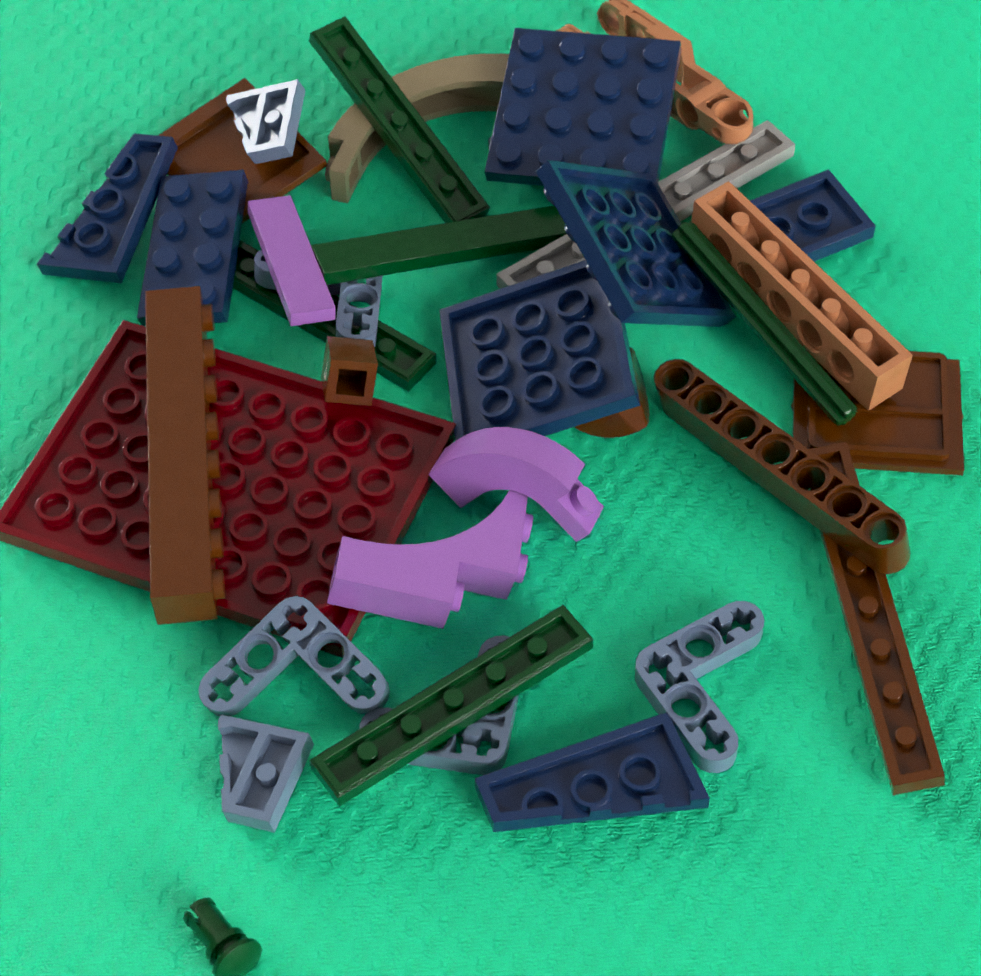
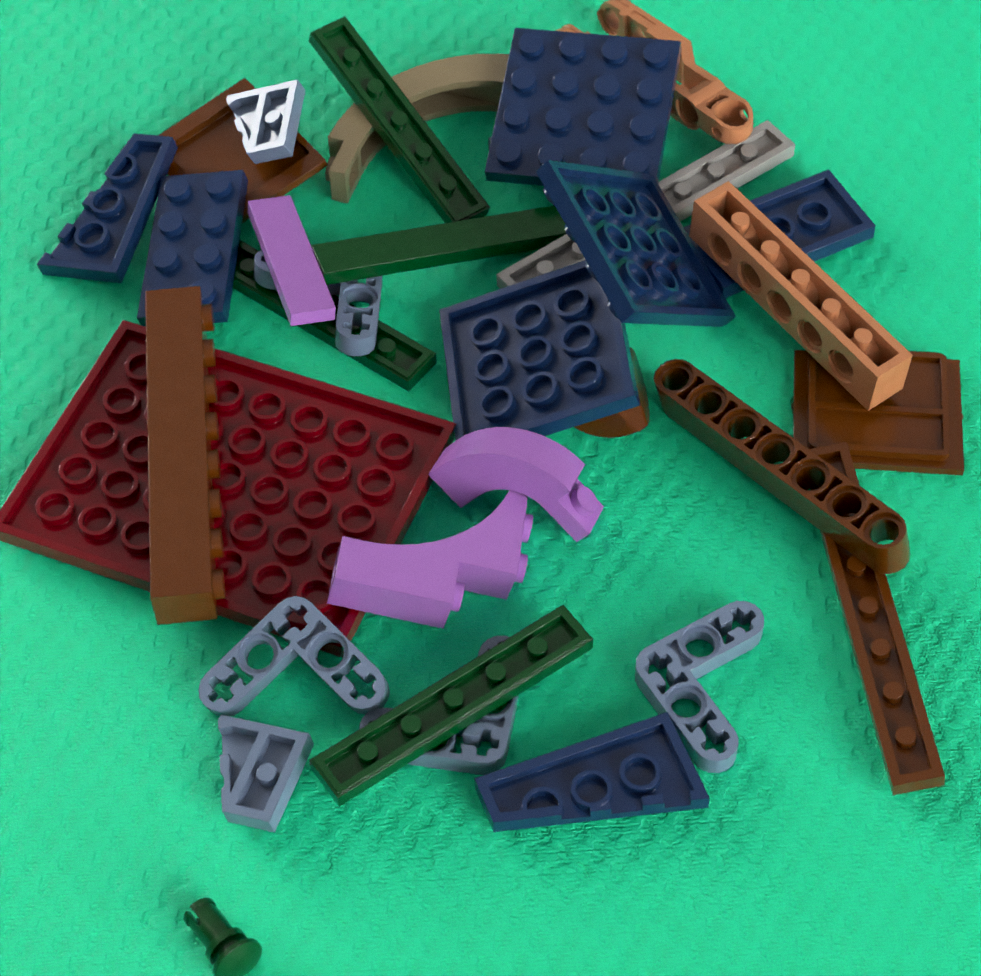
reddish brown brick [321,336,378,406] -> none
dark green axle [672,222,857,426] -> none

